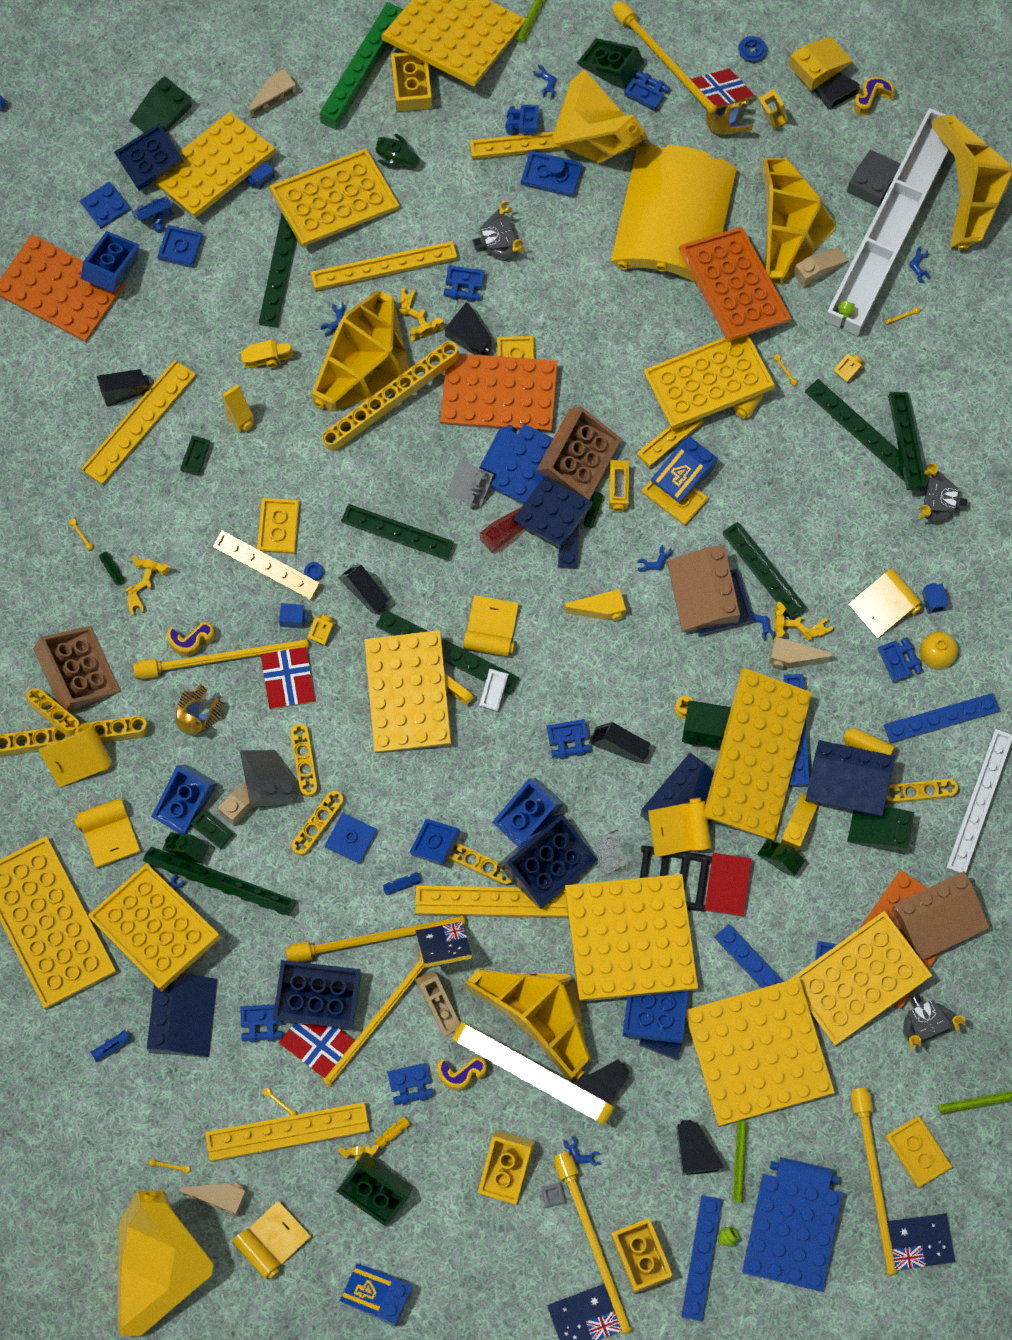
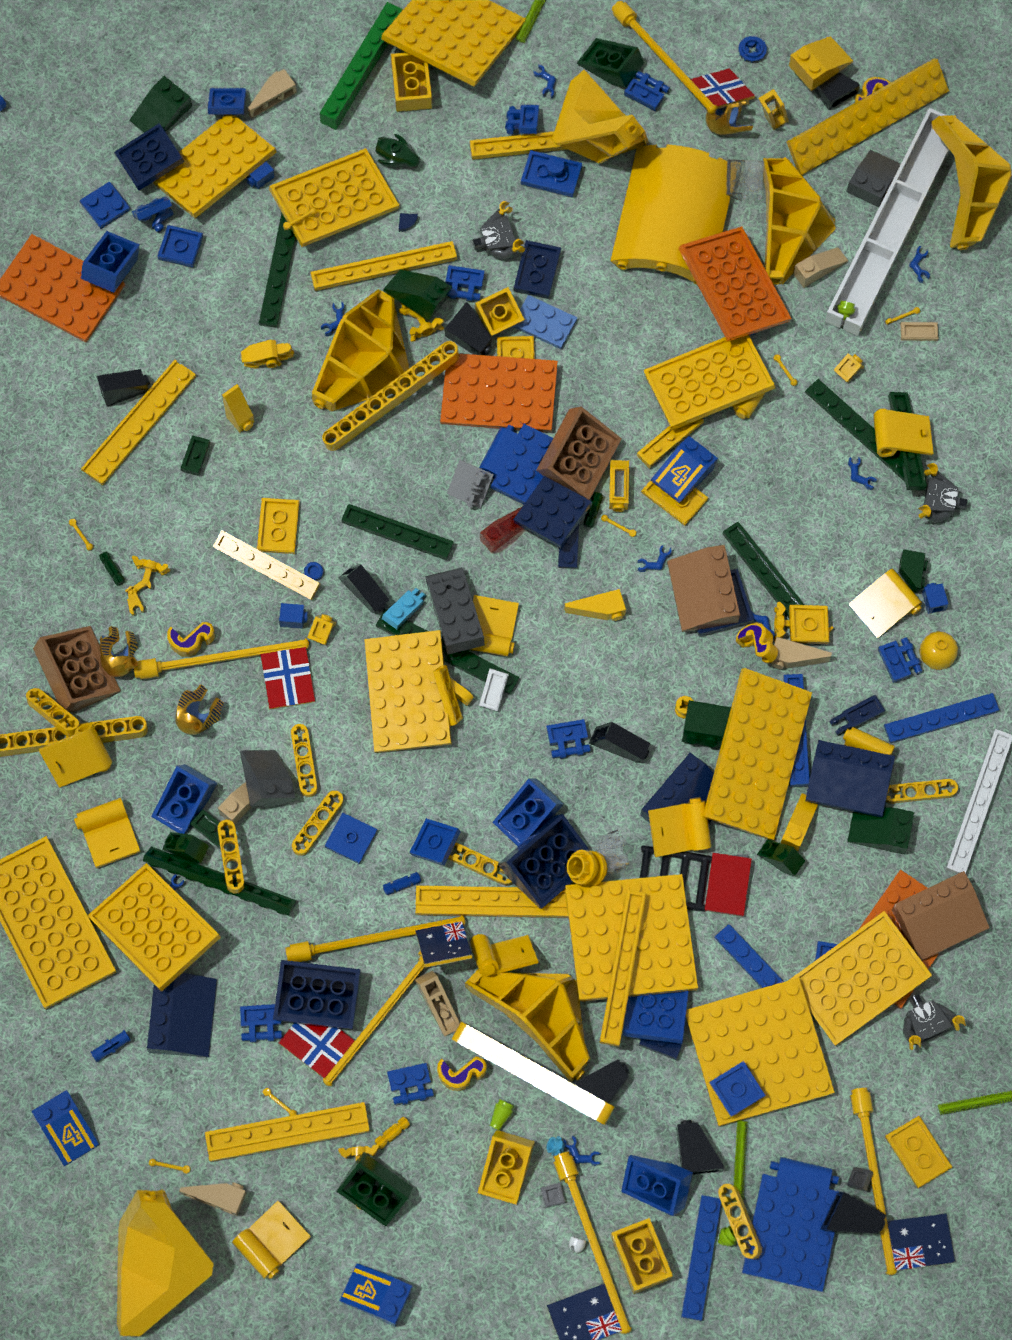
none -> blue slope [31,1090,99,1166]
none -> pearl gold piece [100,626,138,677]
none -> blue plate [208,88,246,115]
none -> yellow beam [218,820,244,893]
none -> yellow hinge [283,208,317,230]
none -> medium azure hinge [382,588,426,629]
none -> dark green slope [383,269,452,321]
none -> dark blue tile [399,213,418,232]
none -> dark grey hinge [425,567,485,655]
none -> yellow tile [433,665,463,726]
none -> yellow door [470,934,538,976]
none -> yellow slope [474,287,525,336]
none -> lime cone [489,1099,514,1131]
none -> medium blue plate [512,295,577,349]
none -> dark blue plate [513,240,561,299]
none -> medium azure plate [547,1136,565,1156]
none -> yellow piece [567,850,608,886]
none -> white hinge [569,1236,587,1253]
none -> yellow tile [599,890,647,1047]
none -> yellow hinge [601,515,636,537]
none -> blue slope [621,1155,693,1216]
none -> blue plate [709,1061,765,1117]
none -> yellow beam [718,1183,762,1260]
none -> clear slope [726,159,764,202]
none -> yellow animal [735,622,778,663]
none -> yellow plate [786,58,949,175]
none -> yellow tile [789,605,829,644]
none -> black slope [821,1192,886,1234]
none -> dark blue hinge [829,695,885,736]
none -> flat silver tile [847,1167,873,1191]
none -> blue arm [848,457,877,490]
none -> yellow door [873,408,933,457]
none -> dark green slope [898,549,928,594]
none -> tan tile [900,322,938,341]

